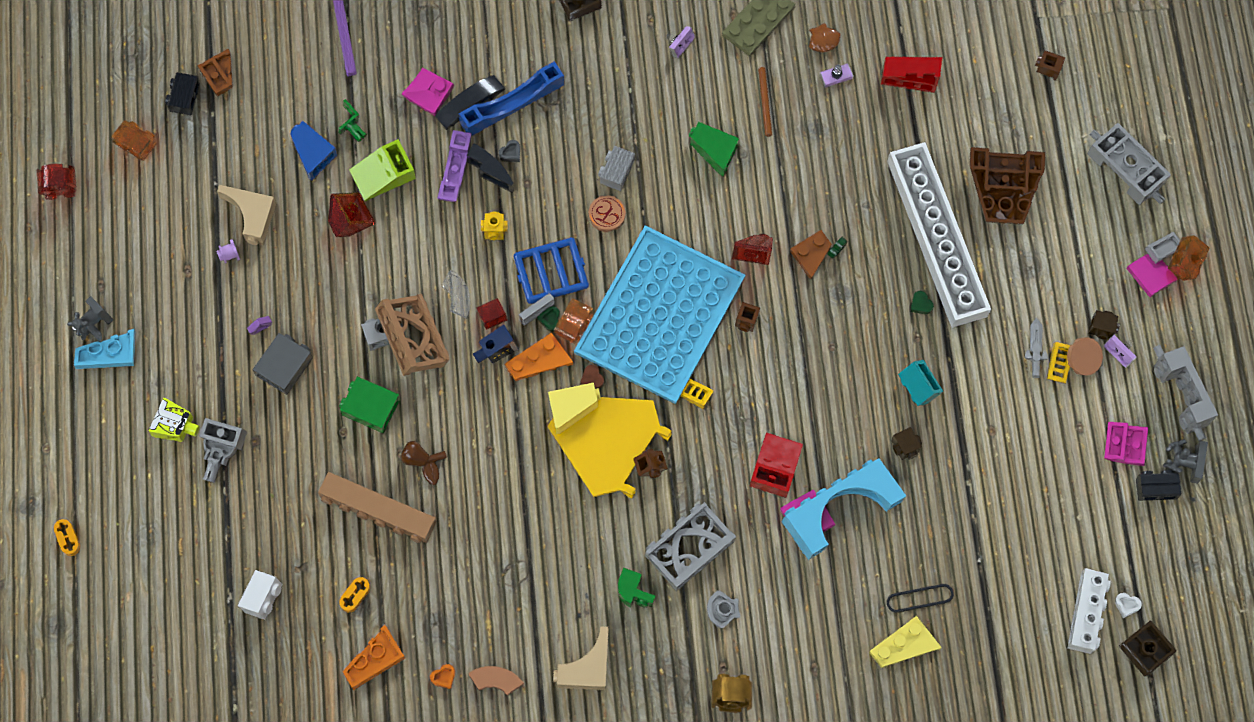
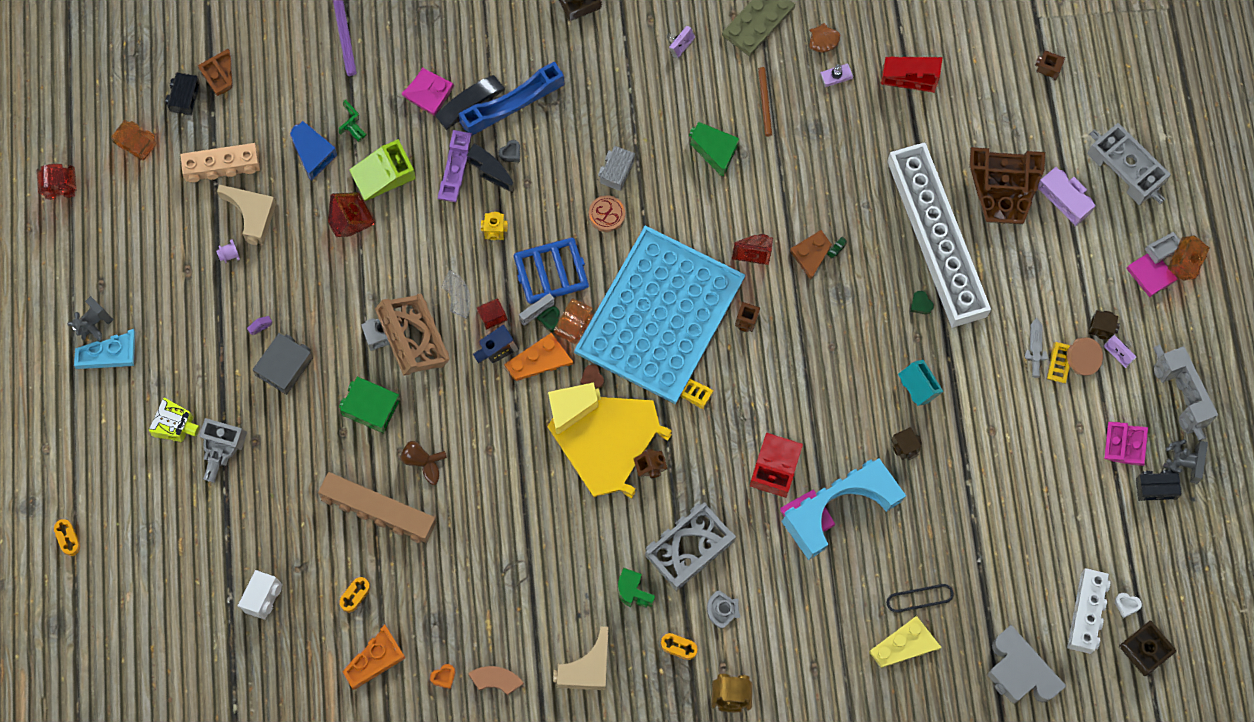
none -> light nougat brick [180,143,260,182]
none -> light orange beam [661,633,698,660]
none -> light grey brick [988,625,1066,704]
none -> lavender piece [1038,167,1096,226]

